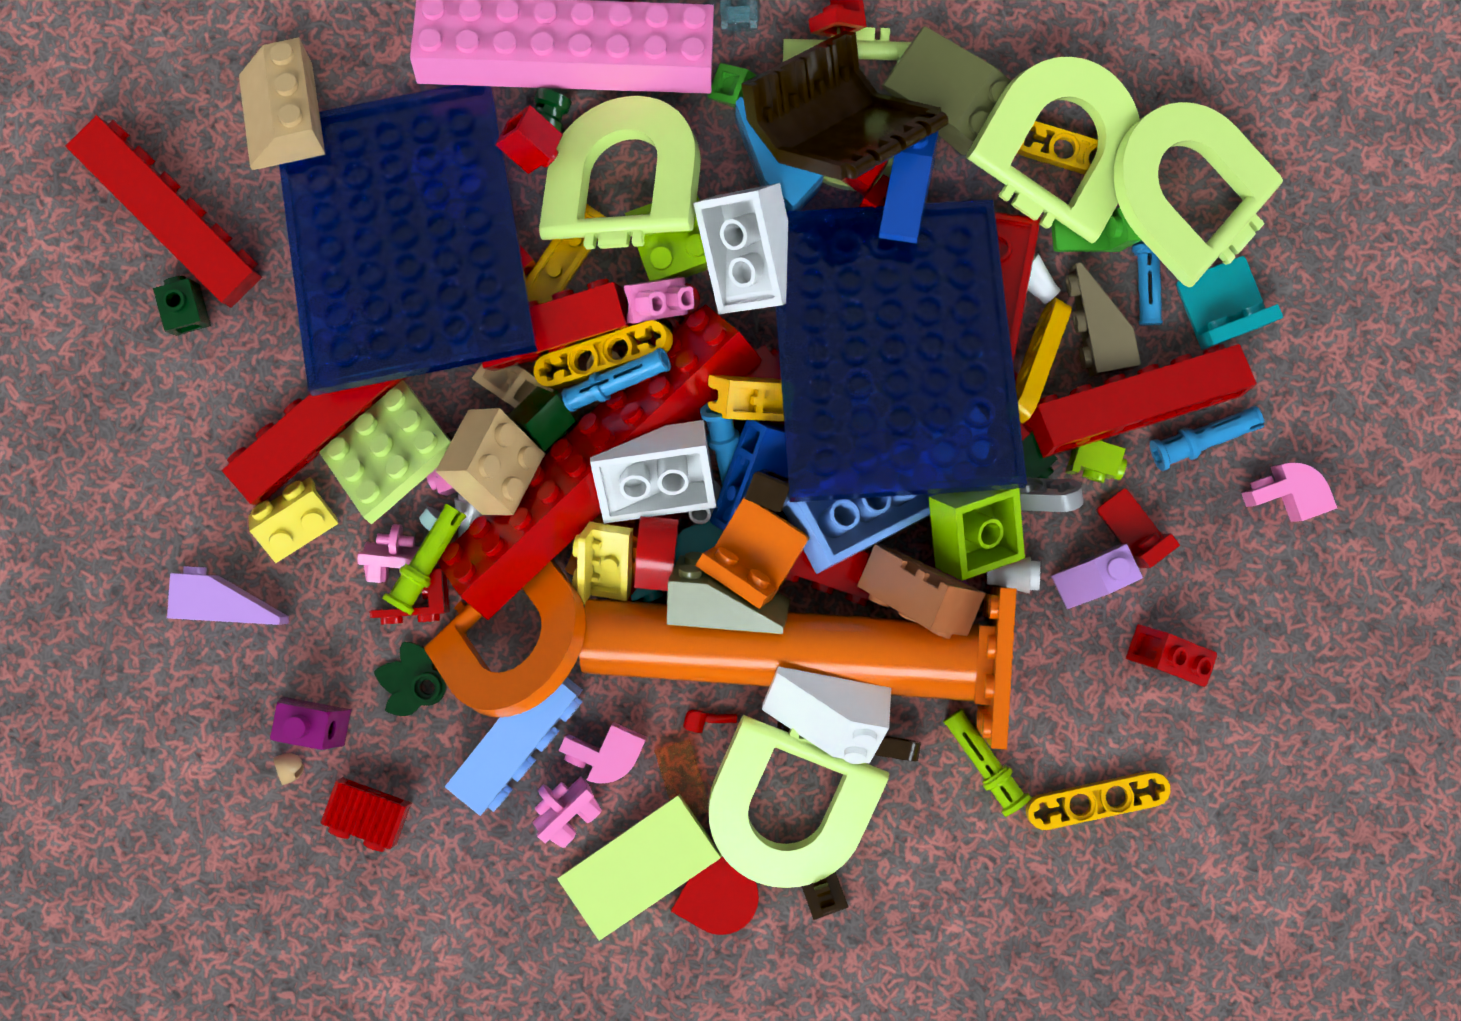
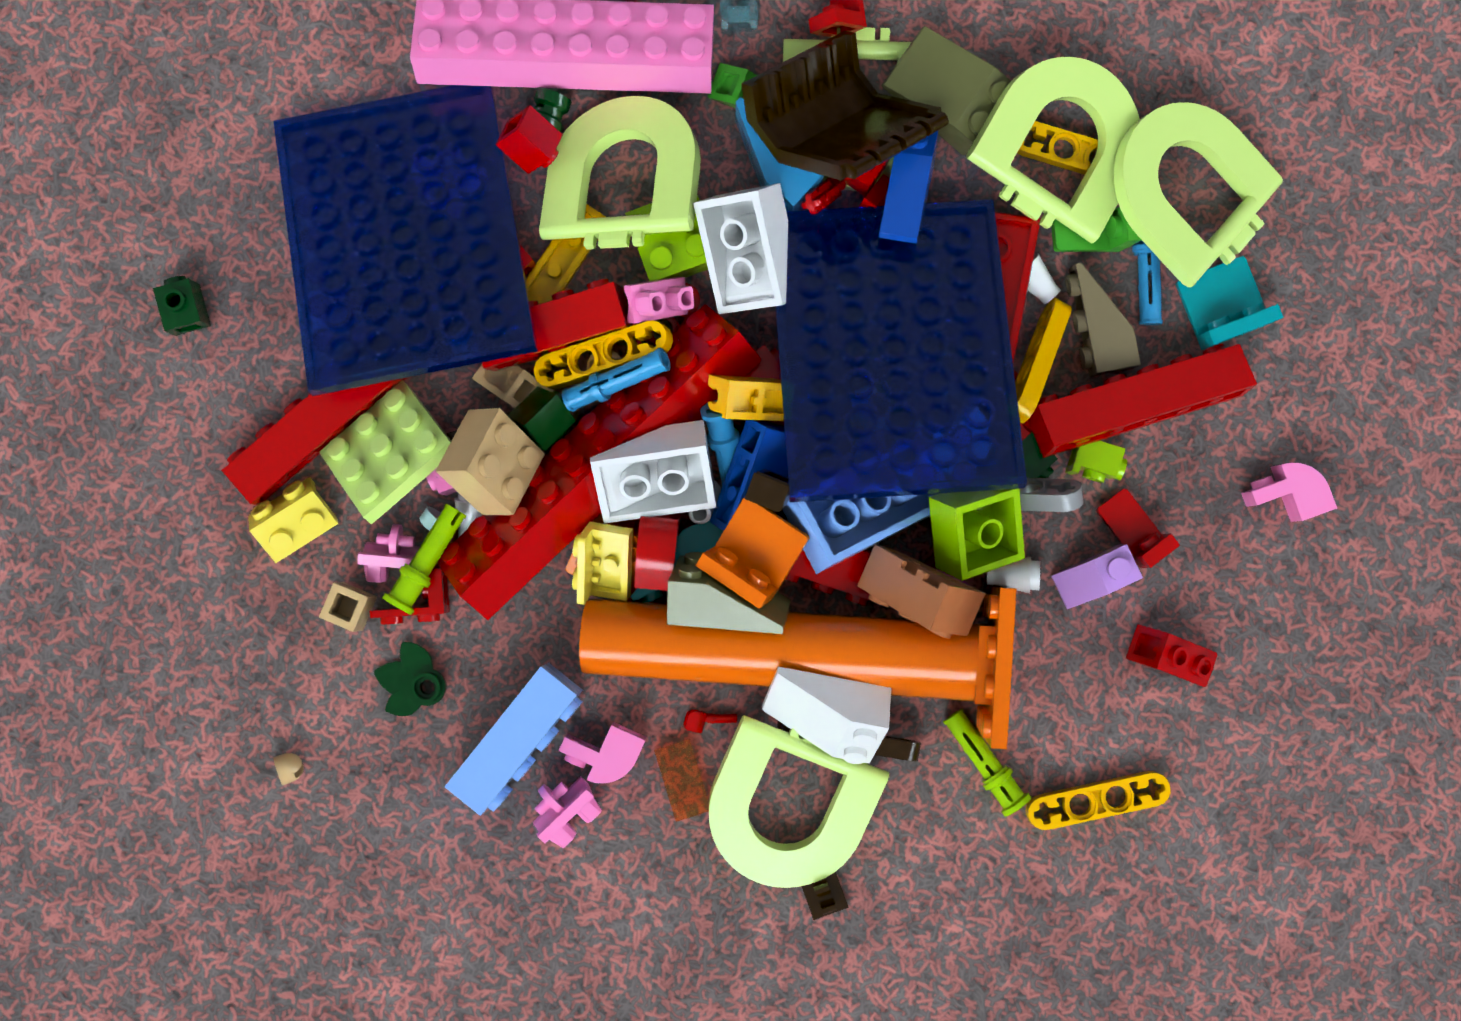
red brick [65,115,262,308] -> none
lavender slope [167,566,289,625] -> none
tan slope [239,37,325,170] -> none
magenta torso [270,696,352,750] -> none
red brick [320,777,412,852] -> none
orange piece [424,559,586,717] -> none
yellowish green tile [557,794,722,941] -> none
red tile [671,856,759,935] -> none
dark azure pin [1149,406,1264,471] -> none
none -> tan brick [319,582,377,632]
none -> red axle [801,177,846,215]

